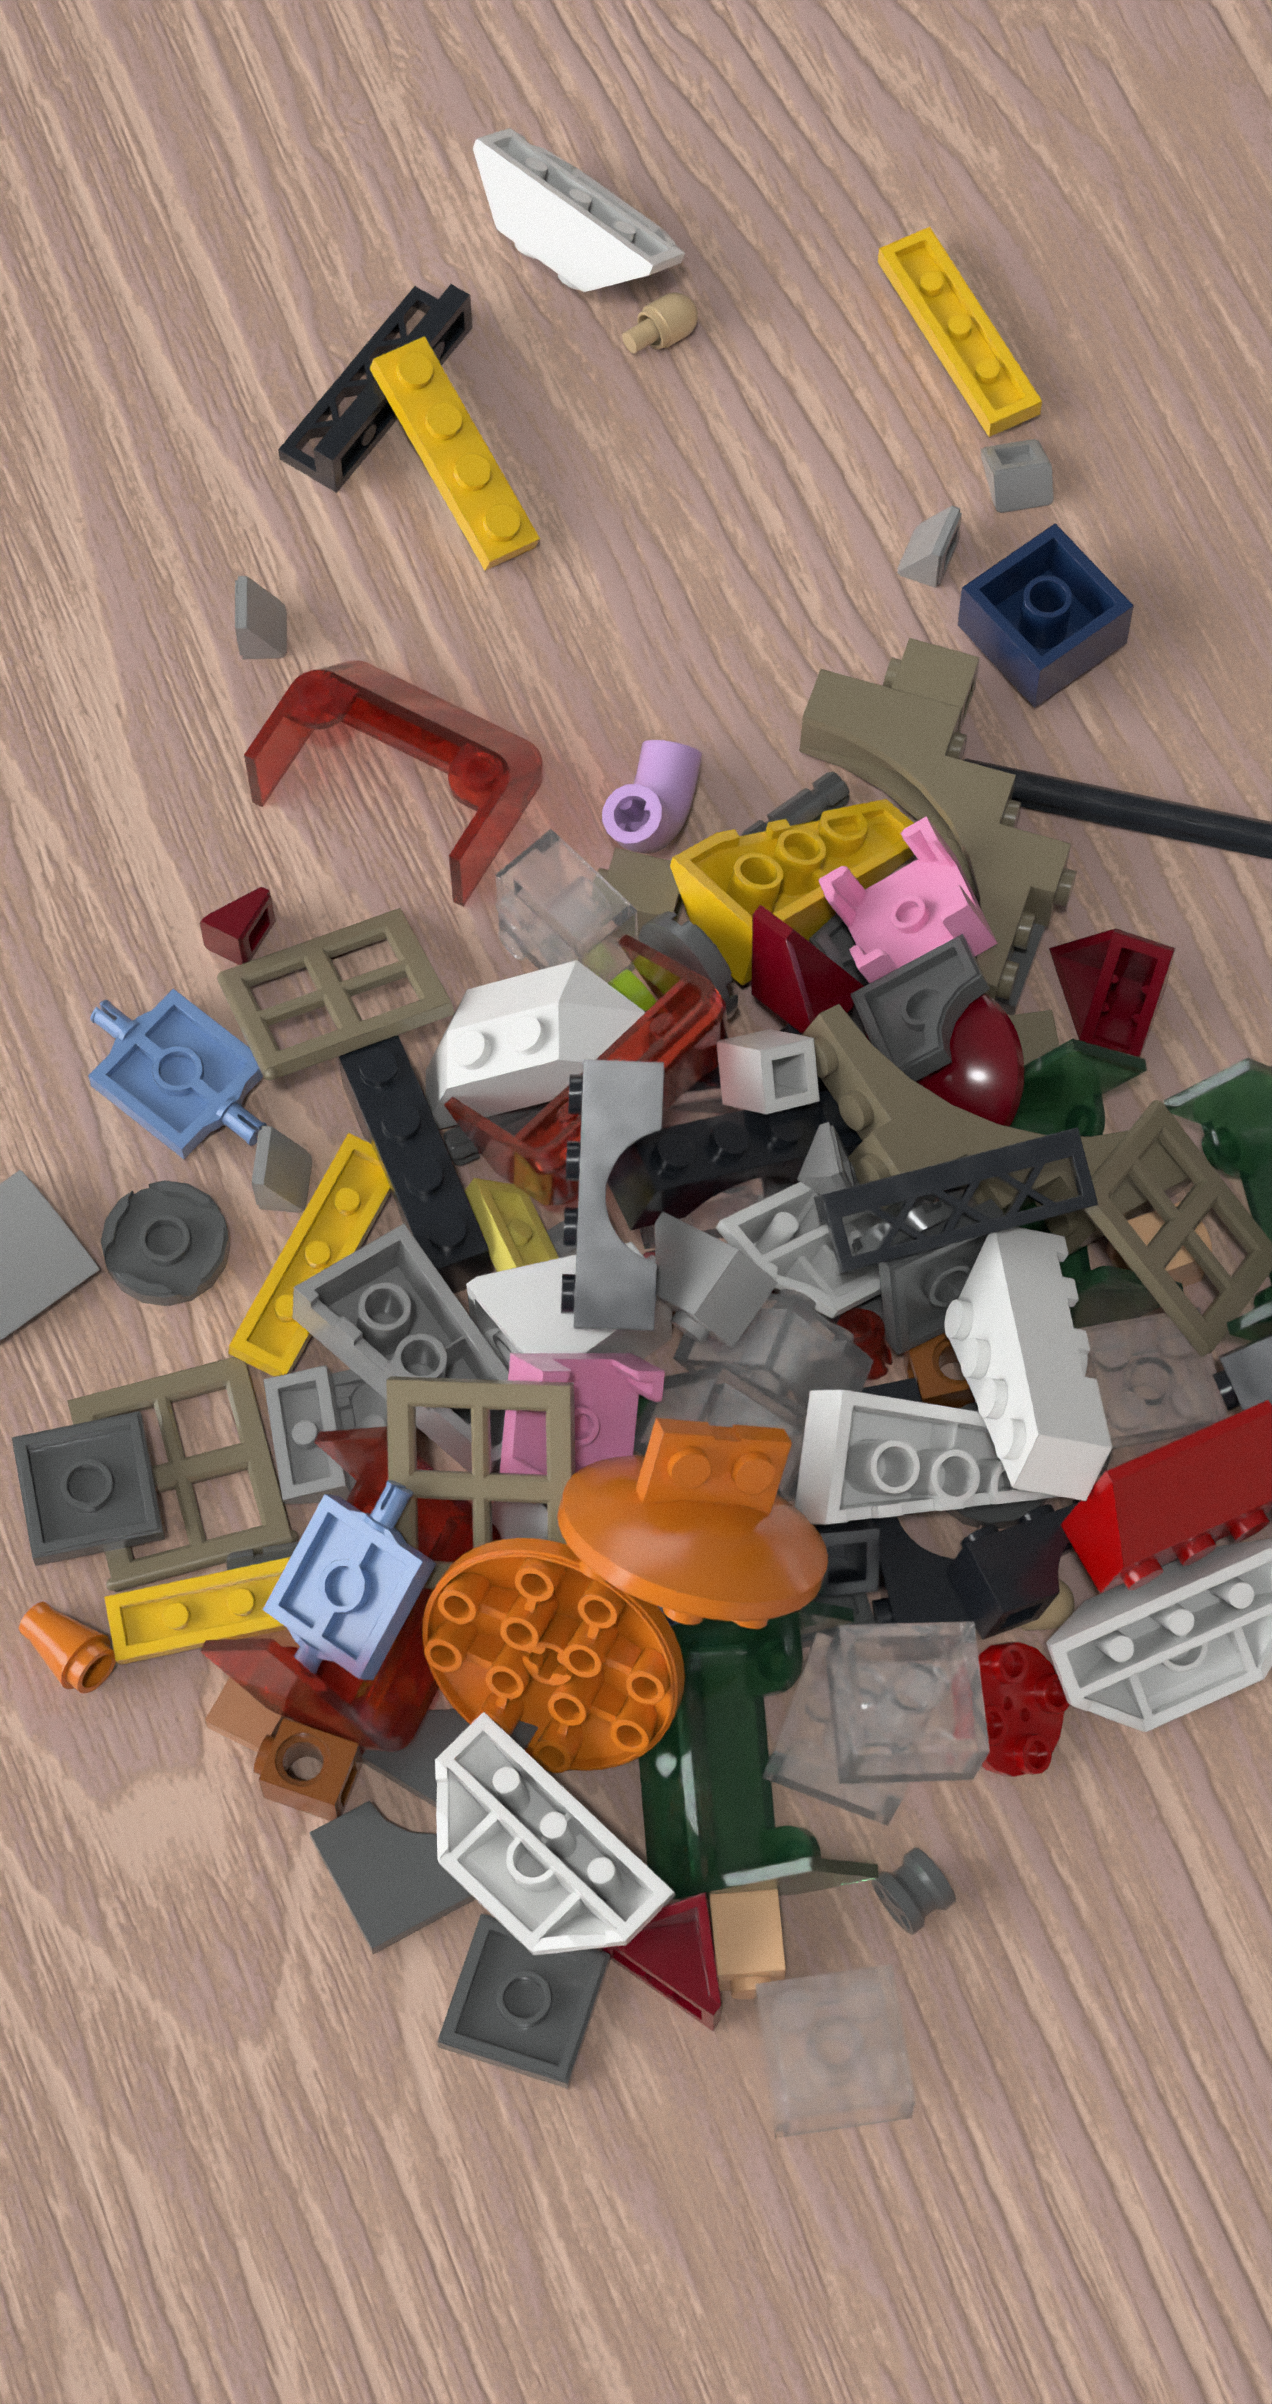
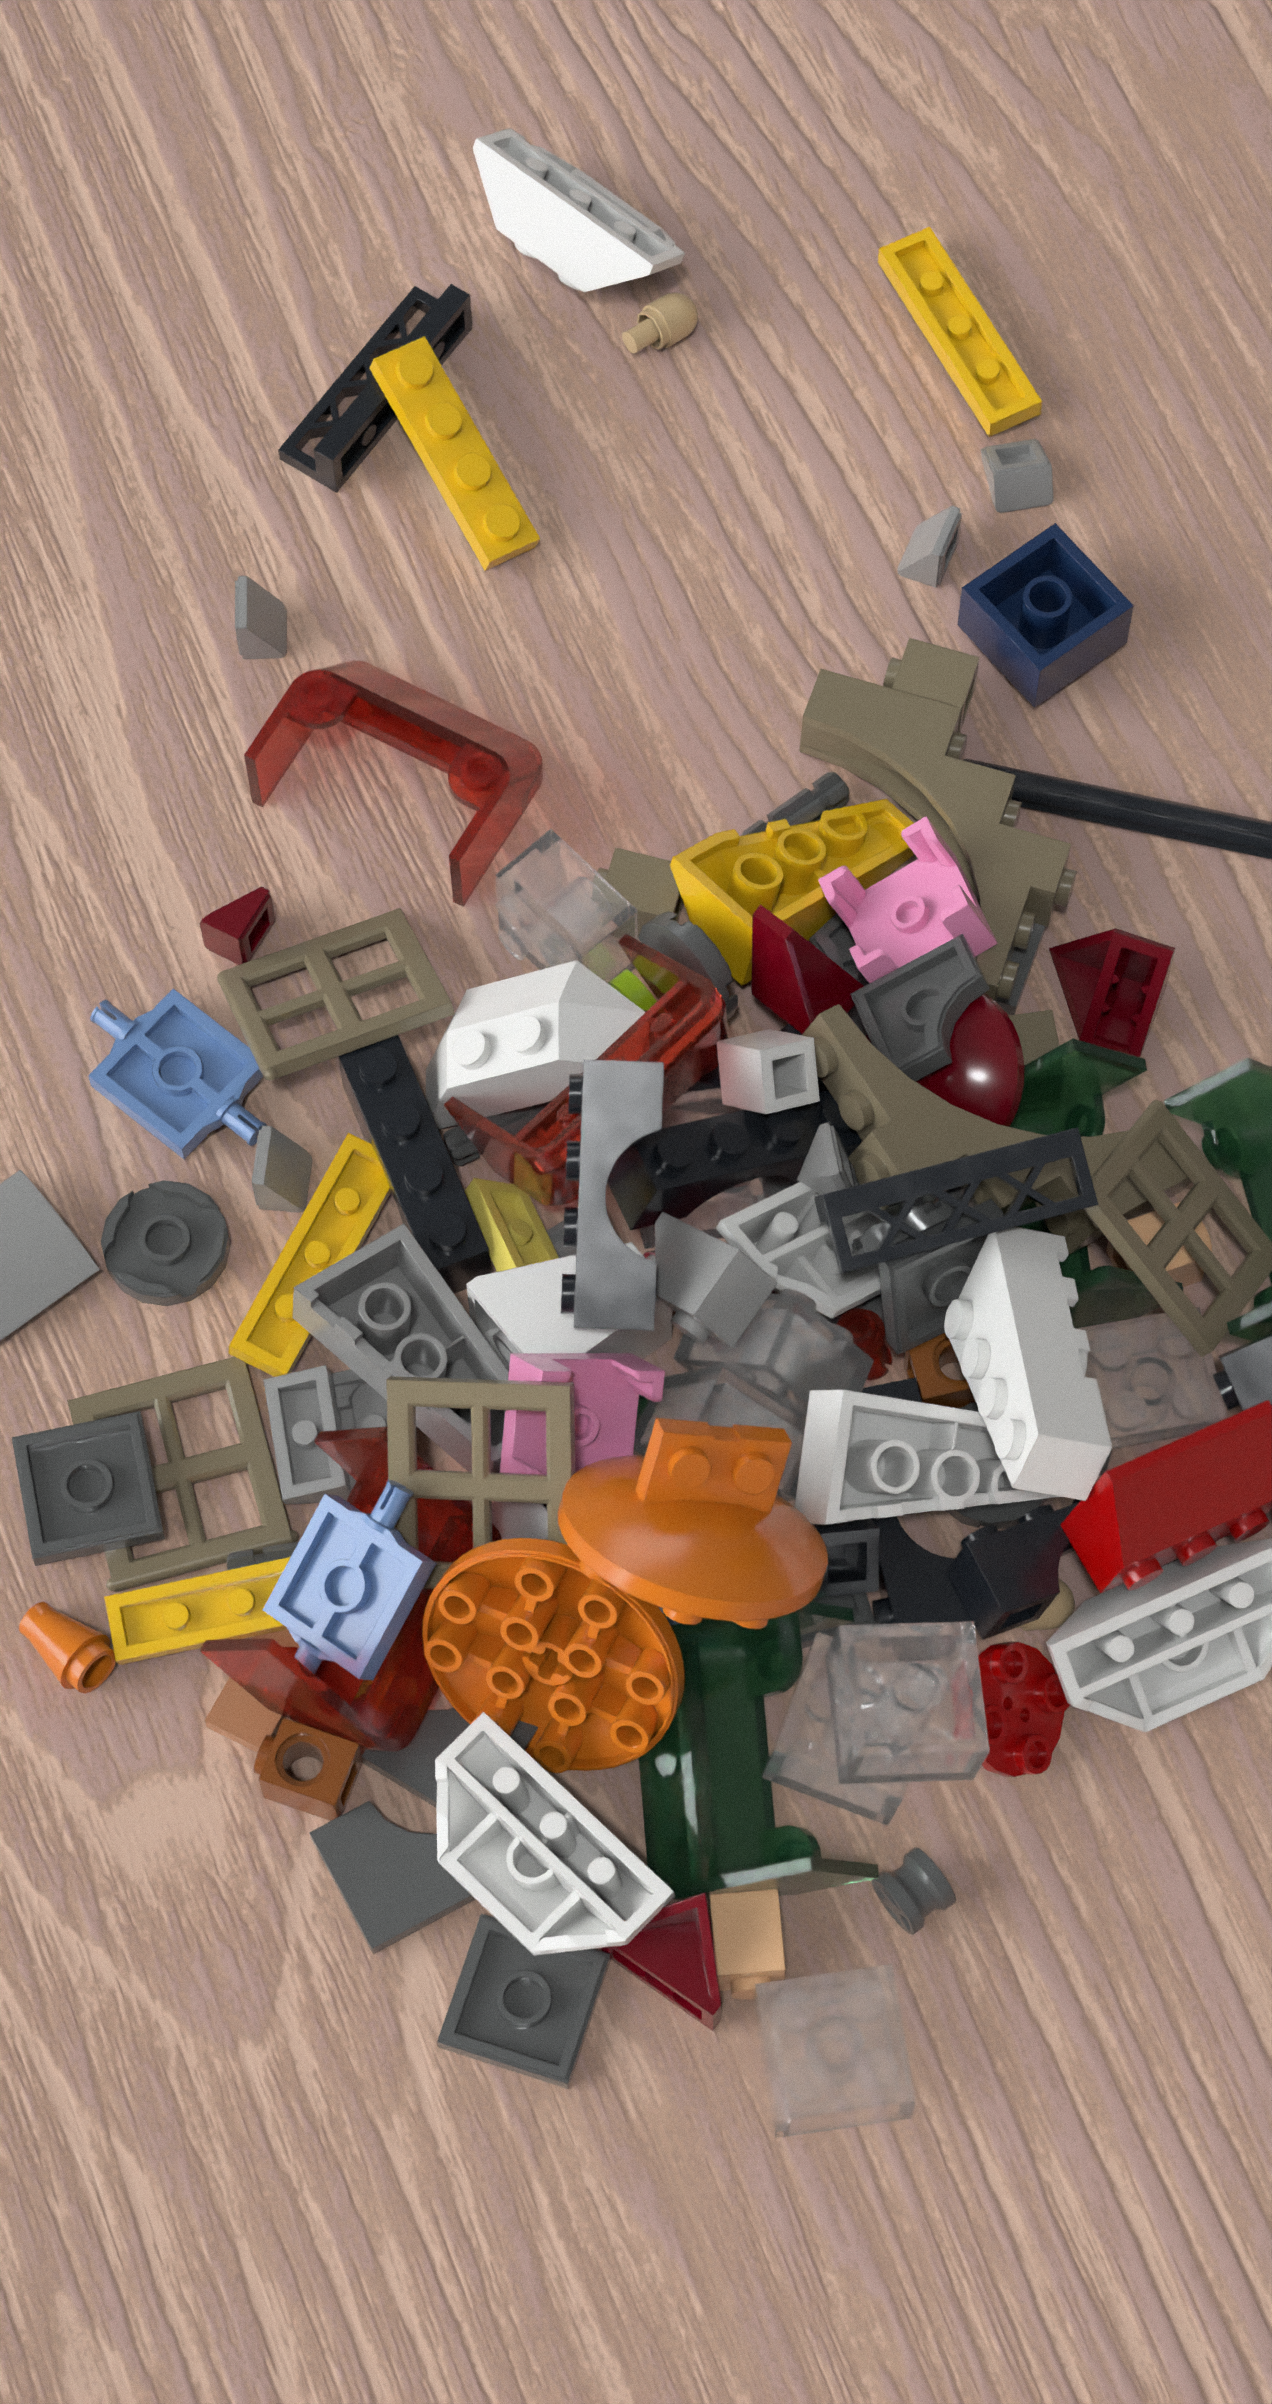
lavender cylinder [602,740,702,854] -> none

